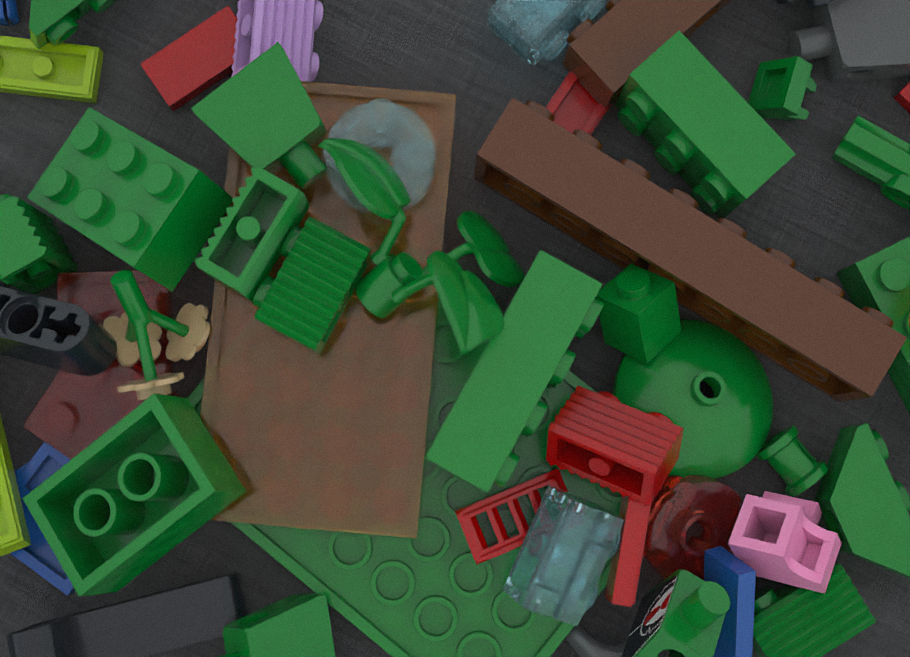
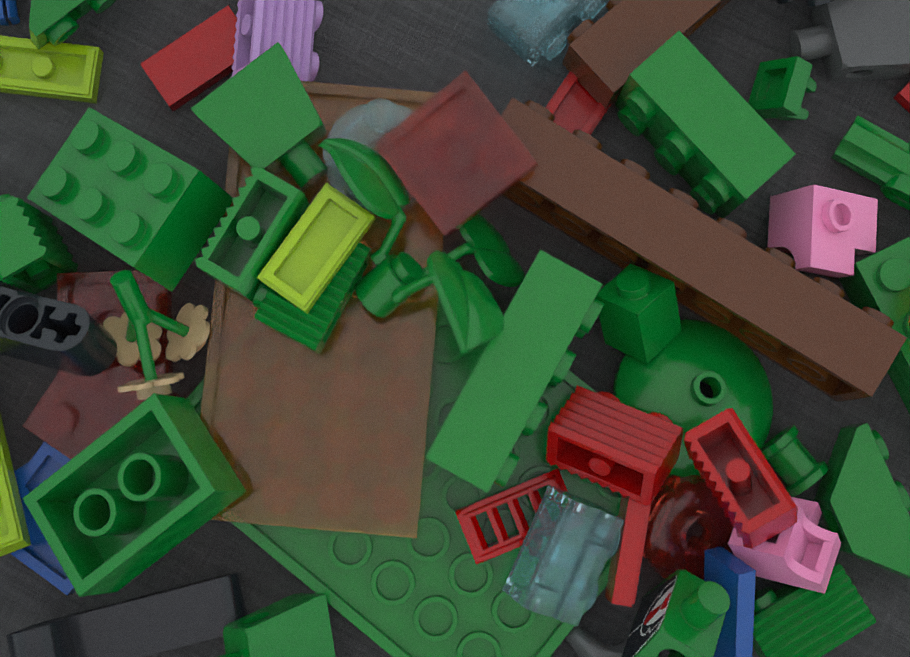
none -> lime tile [257,182,375,314]
none -> clear red plate [375,70,539,237]
none -> red brick [684,408,798,549]
none -> bright pink brick [768,184,878,278]

